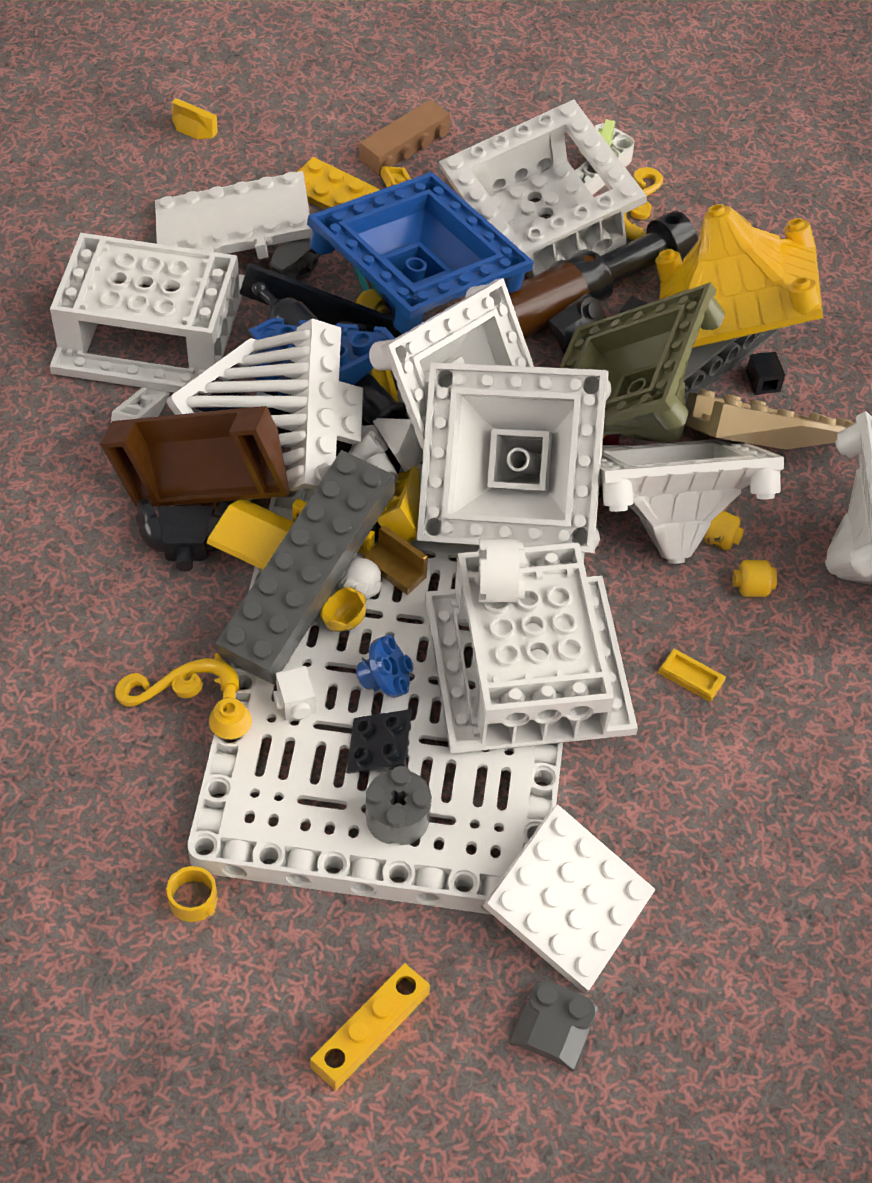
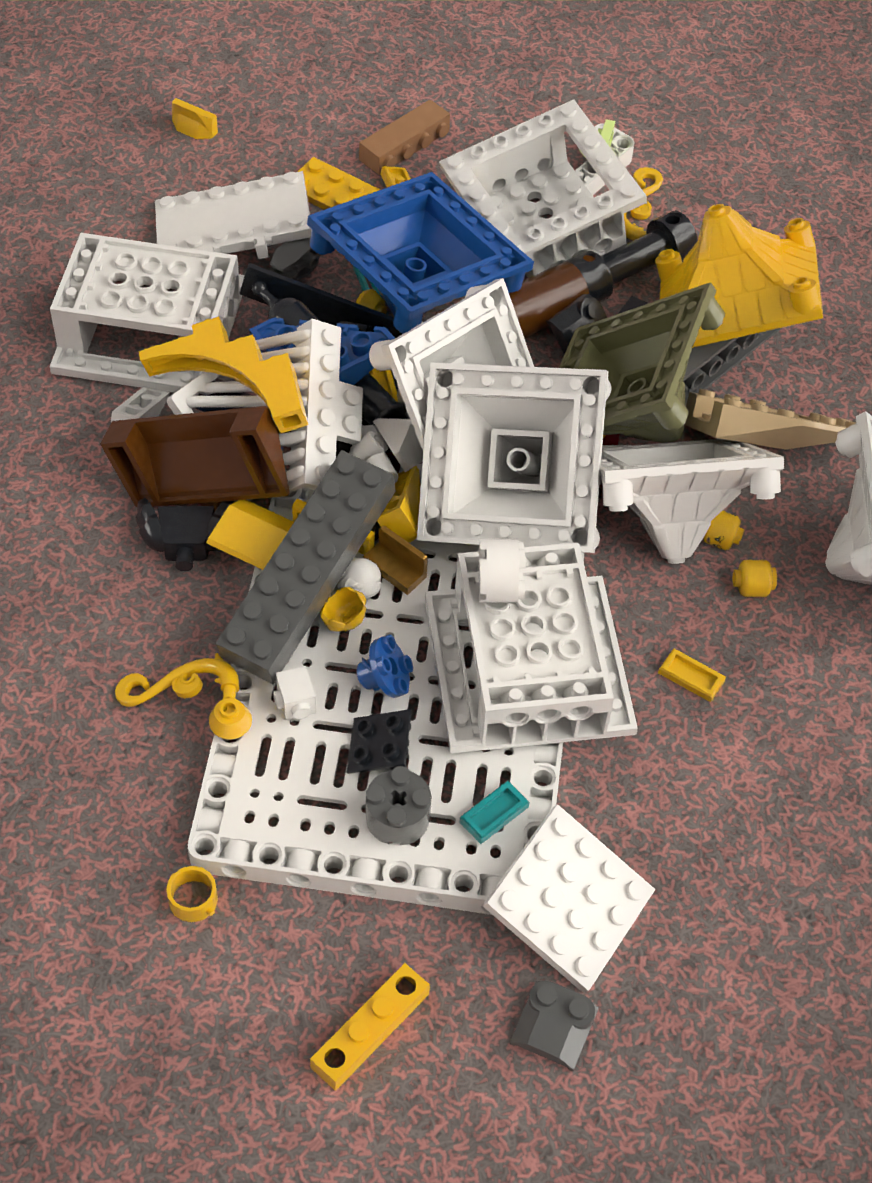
black brick [746,351,785,395] -> none
none -> yellow arch [138,316,309,434]
none -> teal tile [459,781,530,844]

